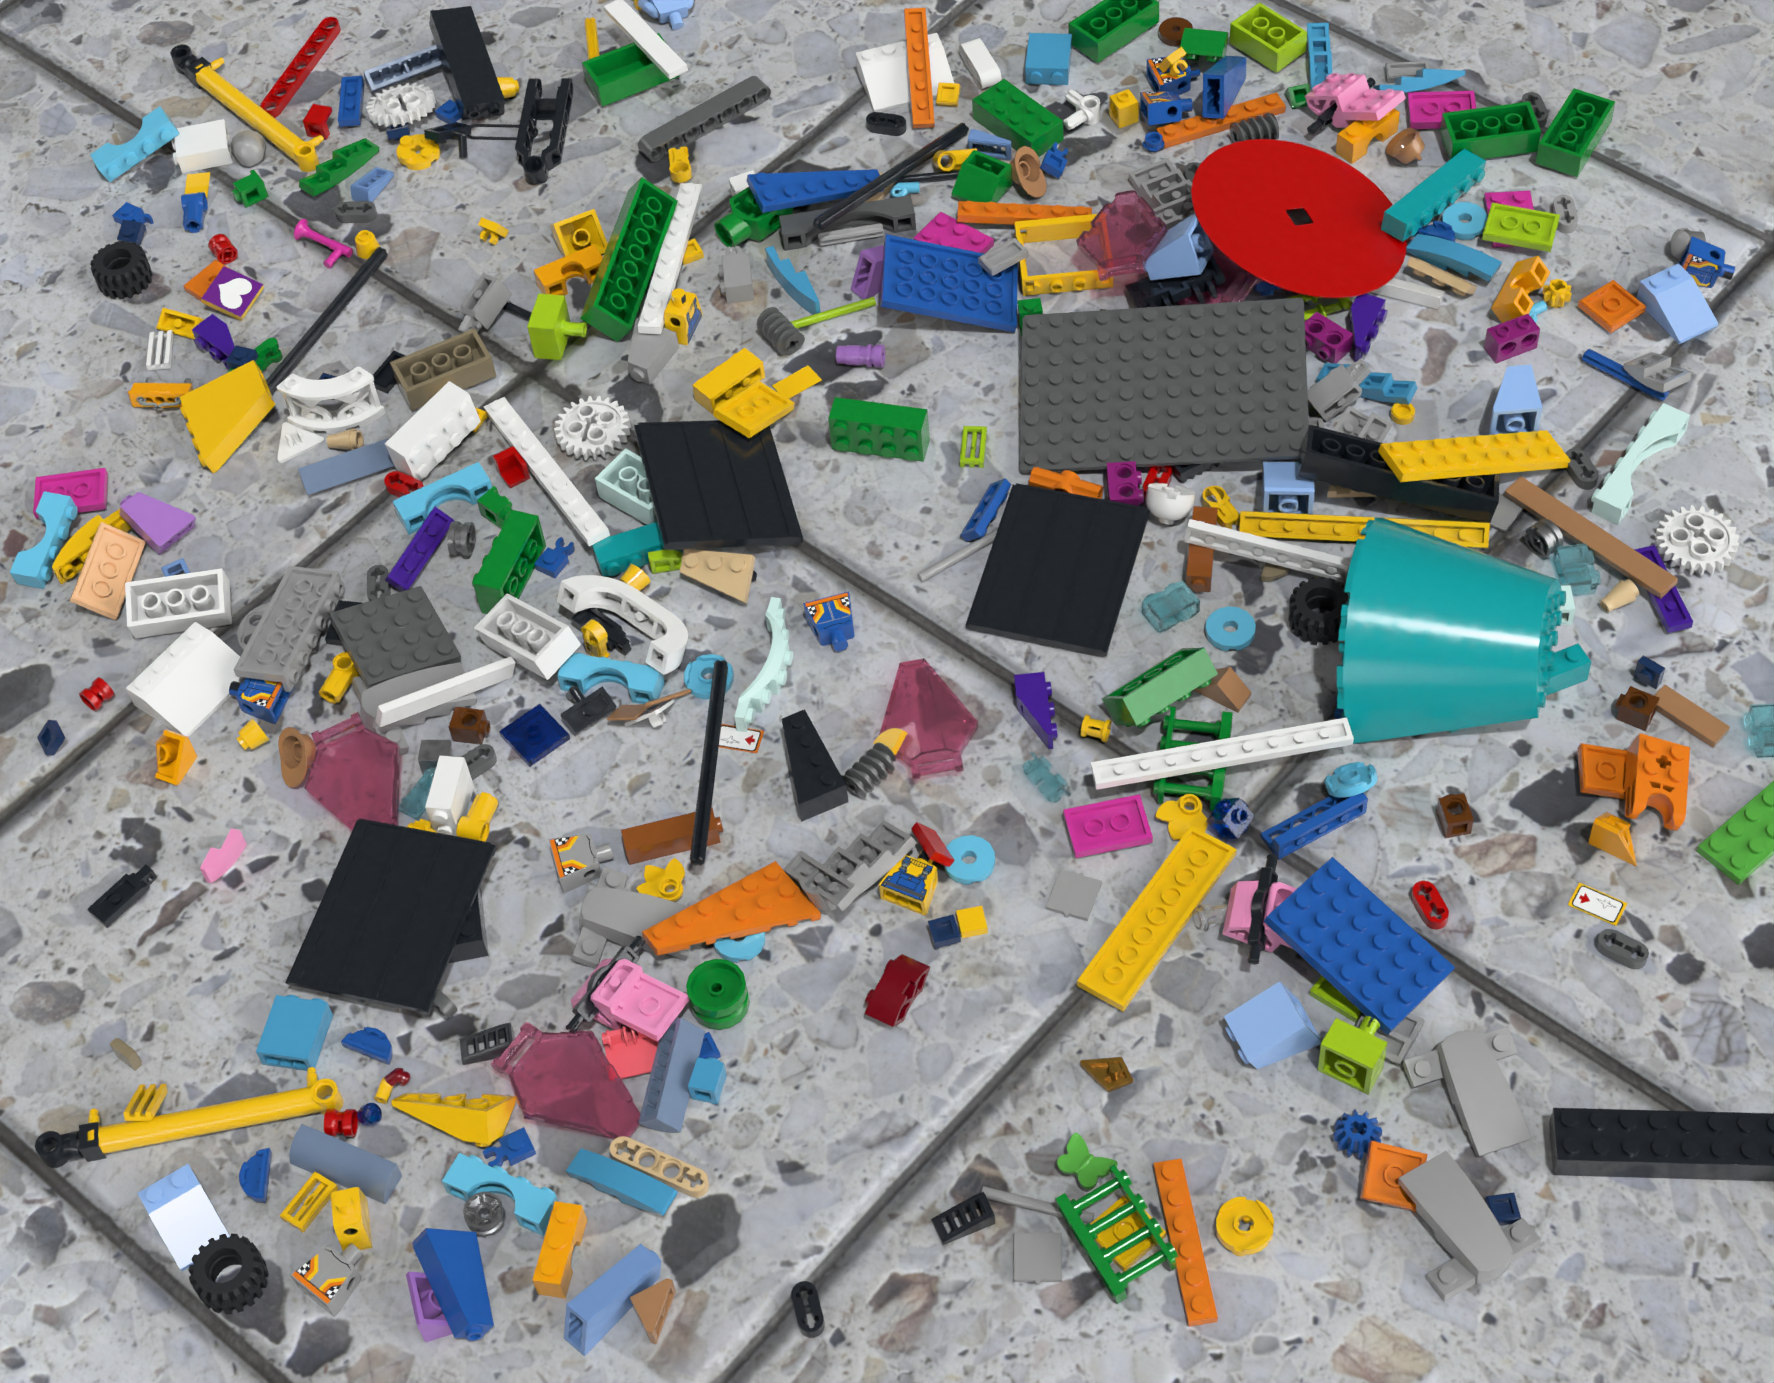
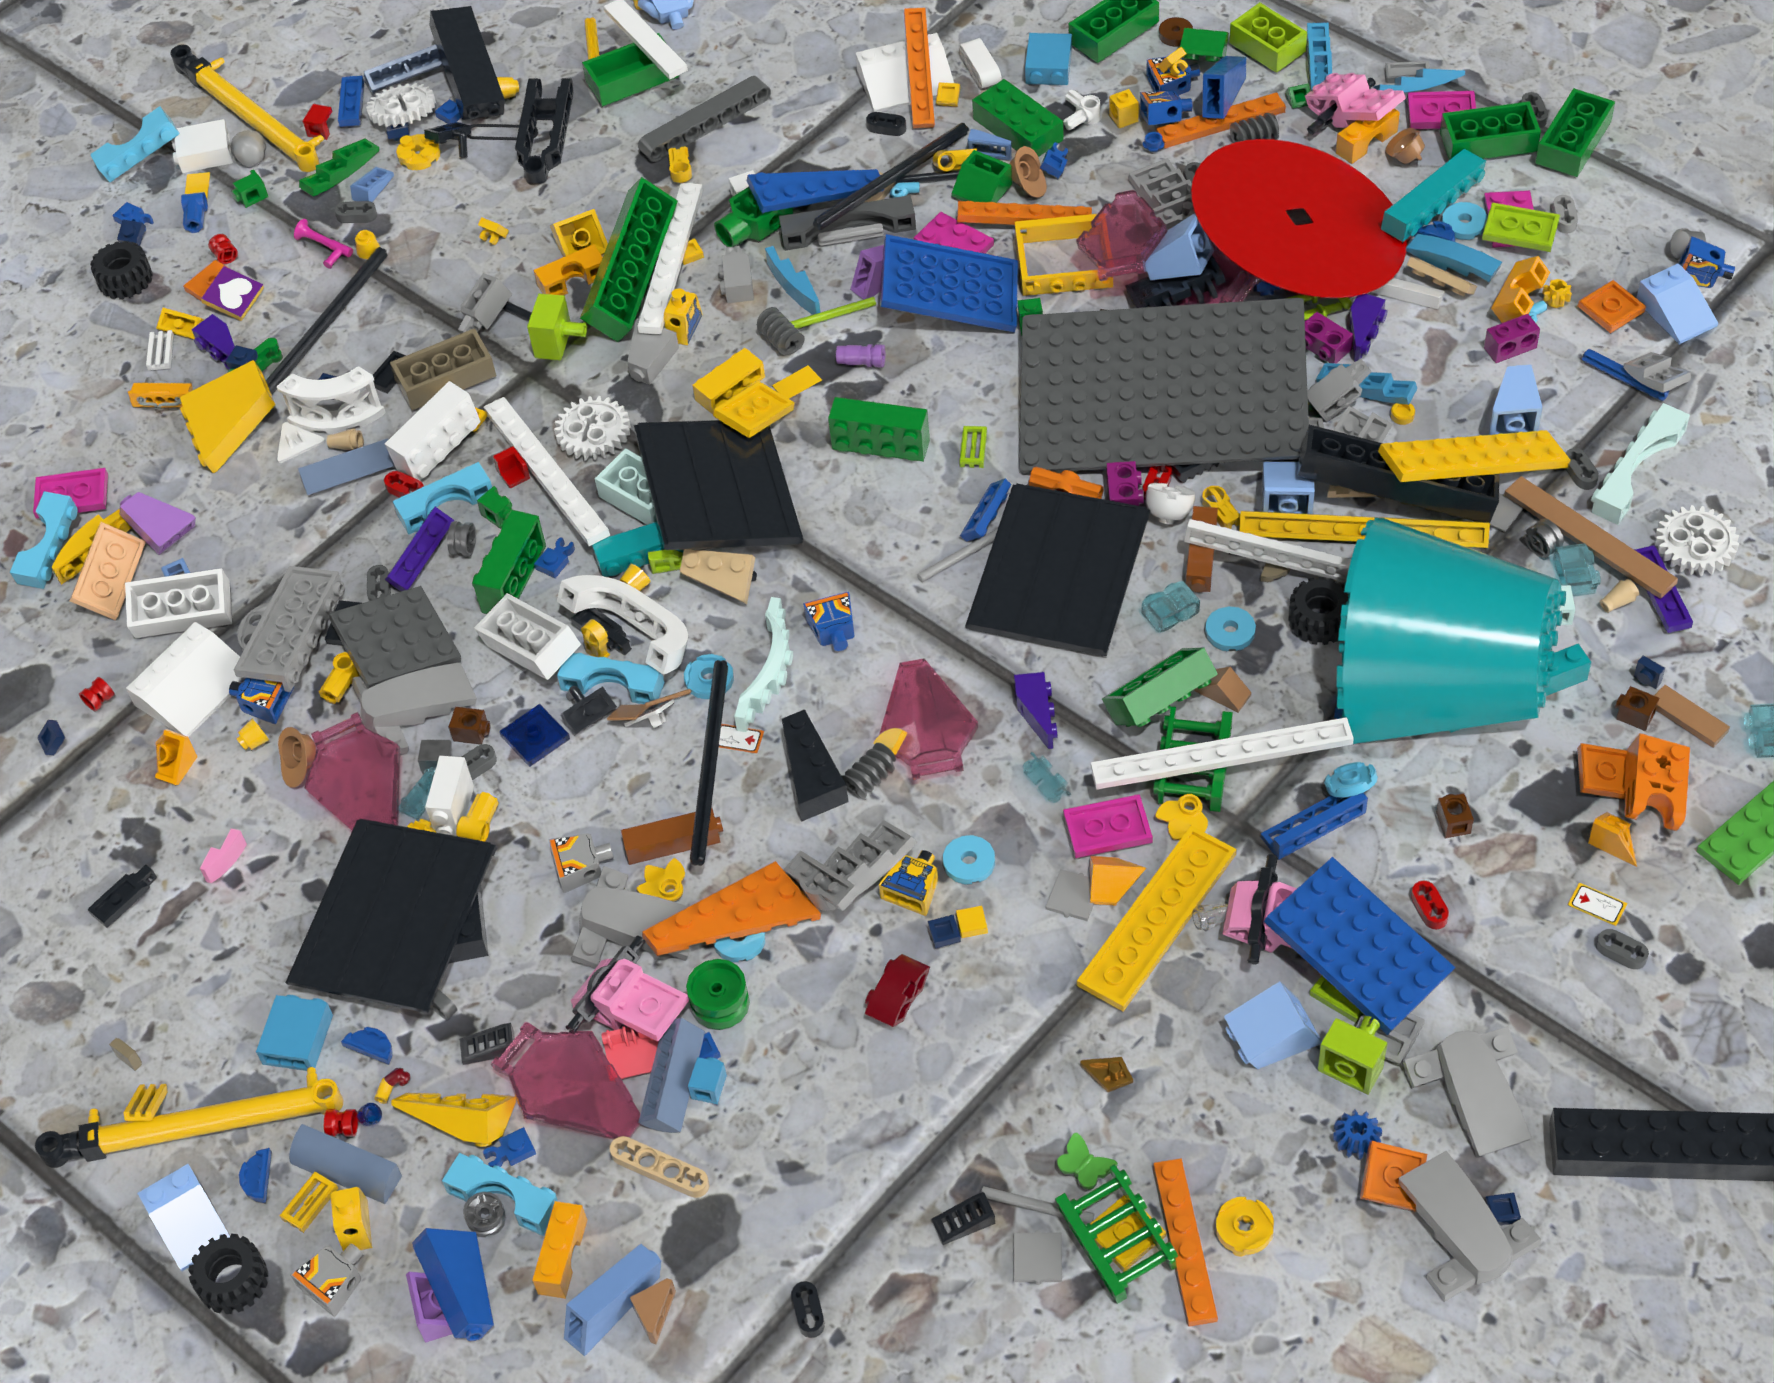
red beam [260,17,341,118] -> none
white tile [376,656,516,727] -> none
dark azure slope [566,1148,678,1216] -> none
red tile [911,822,955,867] -> none
light grey tile [978,238,1028,276] -> none
yellow bush [1081,714,1112,742] -> none
clear blue brick [1206,797,1255,840] -> none
none -> light orange slope [1090,856,1146,906]

